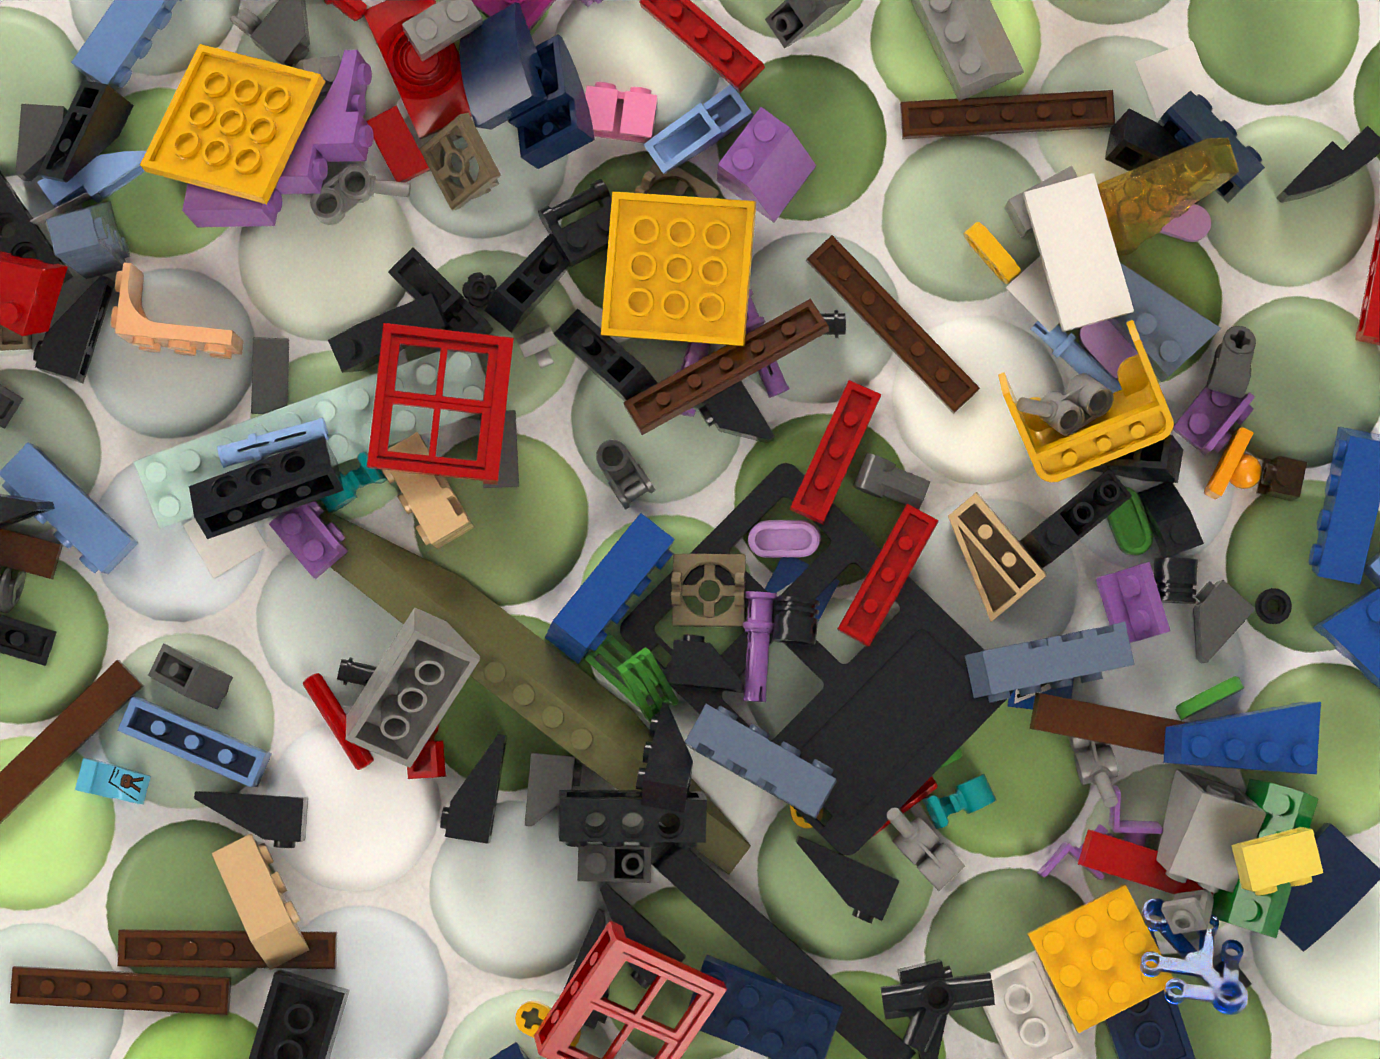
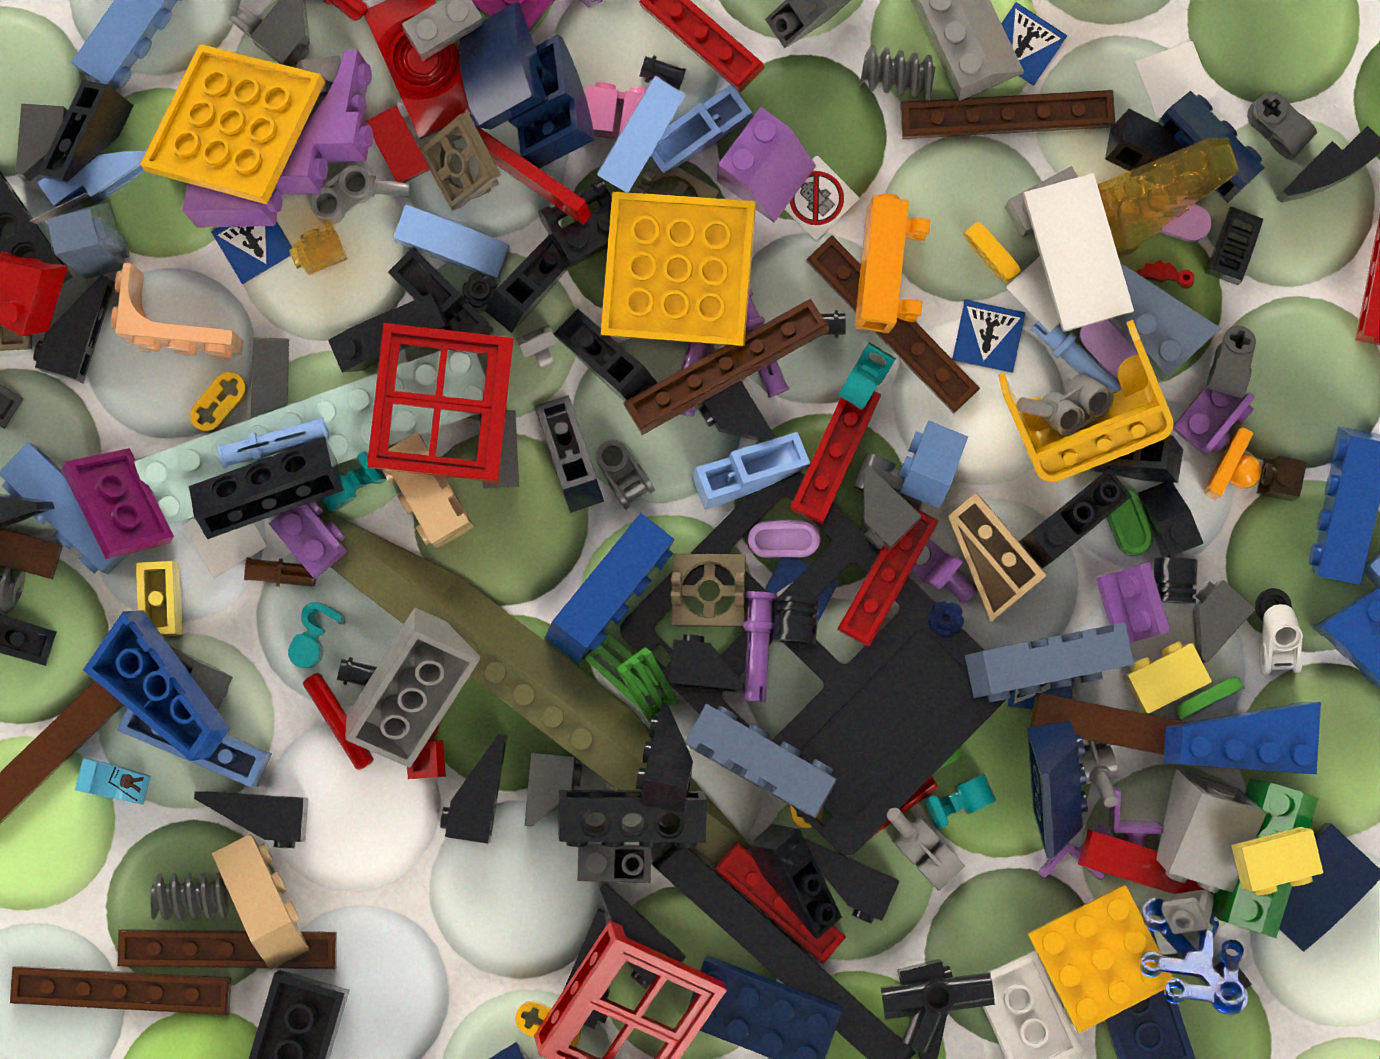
none -> magenta plate [61,448,174,559]
none -> blue wedge [83,610,230,761]
none -> light yellow brick [136,561,183,636]
none -> dark grey piece [150,873,229,920]
none -> yellow beam [190,372,248,433]
none -> blue sticker [211,221,296,284]
none -> reddish brown axle [244,557,316,587]
none -> teal leg [288,602,345,668]
none -> clear yellow brick [289,221,348,275]
none -> light blue slope [393,205,509,279]
none -> red tile [476,127,591,226]
none -> black slope [535,395,604,513]
none -> light blue slope [597,76,686,193]
none -> black pin [639,55,686,90]
none -> light blue slope [692,432,810,510]
none -> red tile [713,841,846,964]
none -> black slope [748,824,842,939]
none -> sticker [784,156,860,241]
none -> teal leg [838,342,896,410]
none -> light orange brick [854,193,931,333]
none -> dark grey piece [859,45,936,101]
none -> dark grey slope [863,466,921,551]
none -> medium blue brick [899,420,968,509]
none -> medium lavender bracket [912,539,977,604]
none -> clear blue plate [928,600,964,636]
none -> blue sticker [952,300,1026,373]
none -> sticker [1001,2,1067,86]
none -> dark blue slope [1027,721,1088,858]
none -> light yellow brick [1123,640,1212,714]
none -> red piece [1136,260,1194,289]
none -> black slope [1205,206,1264,285]
none -> dark grey piece [1247,92,1317,160]
none -> white piece [1259,604,1303,675]

